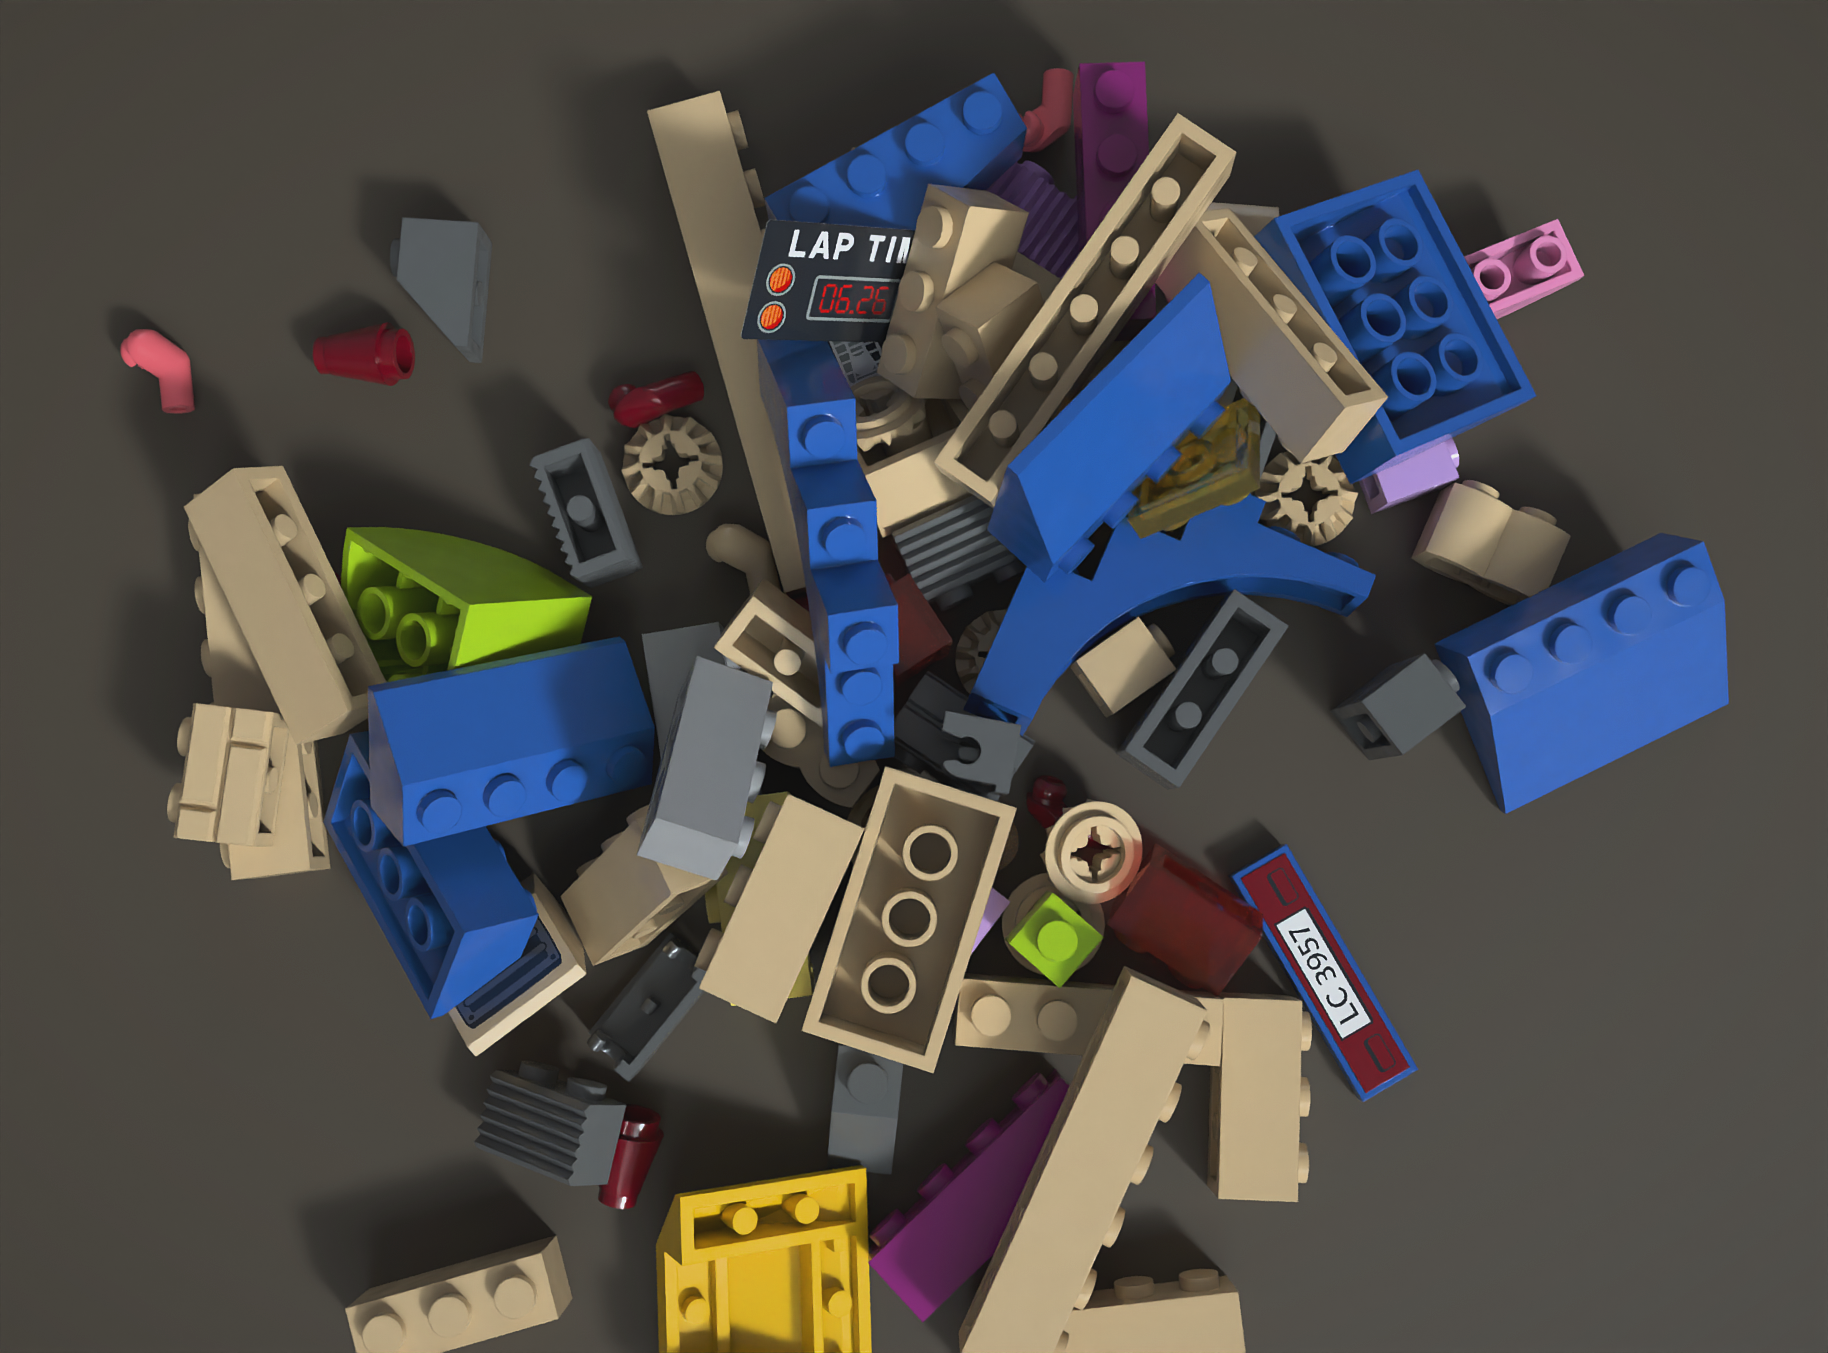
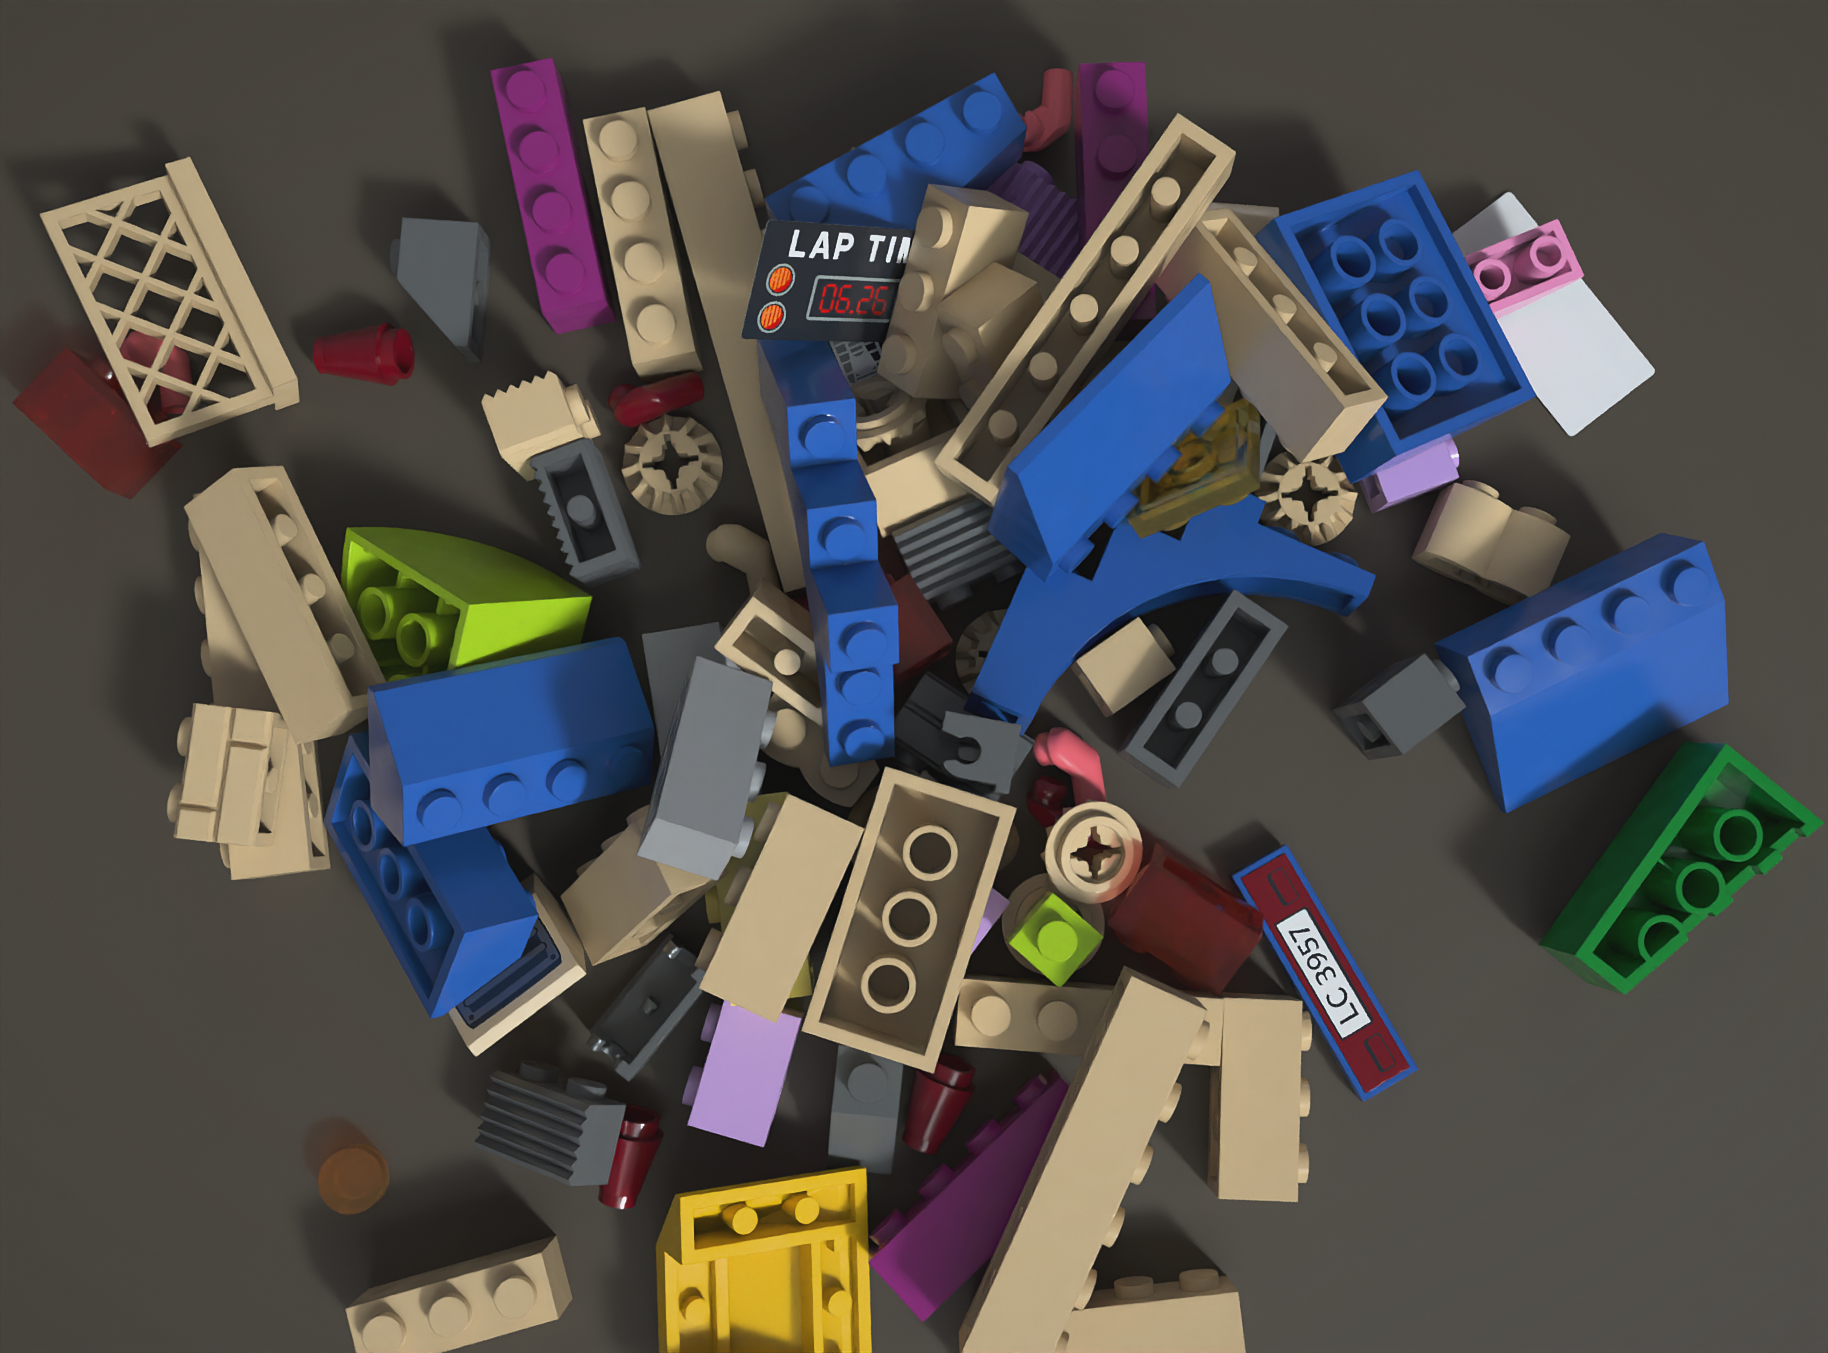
none -> clear red brick [12,347,183,500]
none -> tan fence [39,157,300,448]
none -> clear orange tile [318,1144,390,1215]
none -> tan brick [481,371,602,482]
none -> magenta brick [490,57,617,334]
none -> tan brick [583,107,704,383]
none -> lavender brick [682,1000,804,1147]
none -> dark red cone [902,1051,976,1154]
none -> coral arm [1032,727,1107,806]
none -> white sticker [1452,192,1655,436]
none -> green wedge [1538,742,1824,995]

